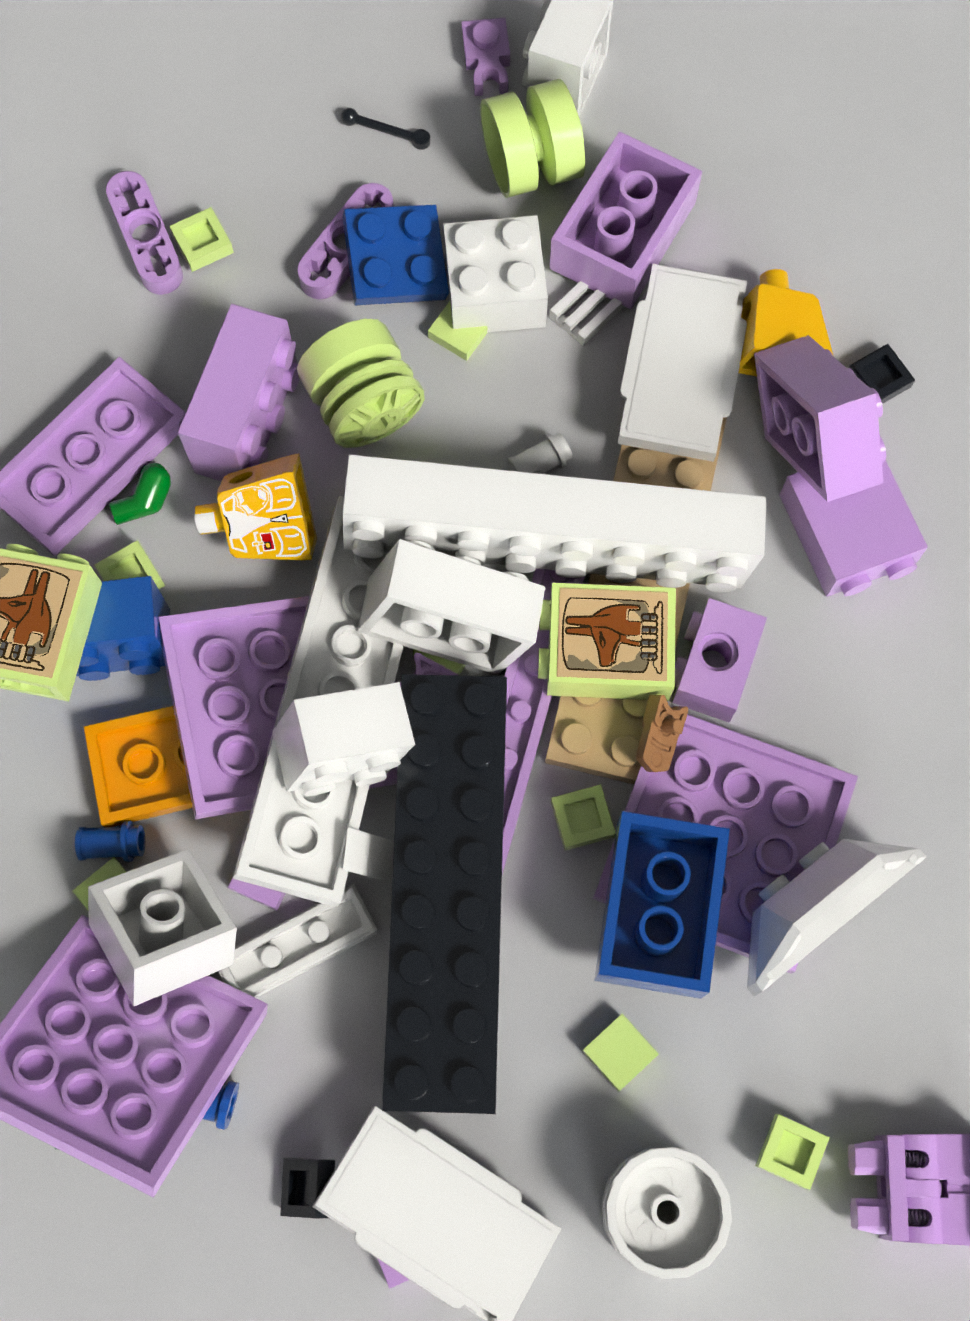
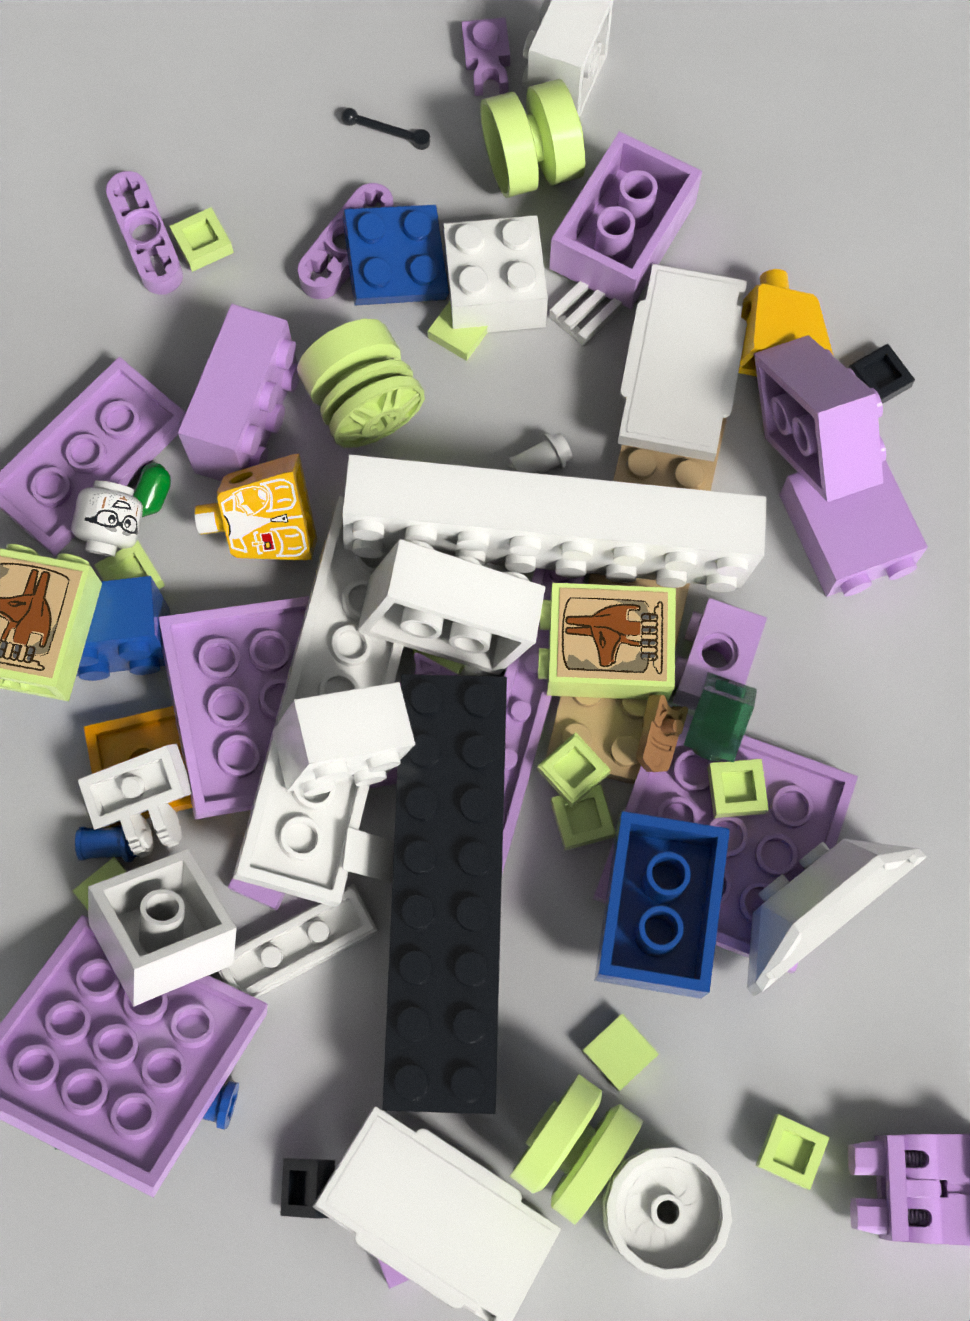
none -> white head [71,480,143,557]
none -> white hinge [78,744,192,858]
none -> yellowish green wheel [510,1074,643,1225]
none -> yellowish green tile [537,732,611,808]
none -> clear green brick [683,672,757,763]
none -> yellowish green tile [707,759,769,818]

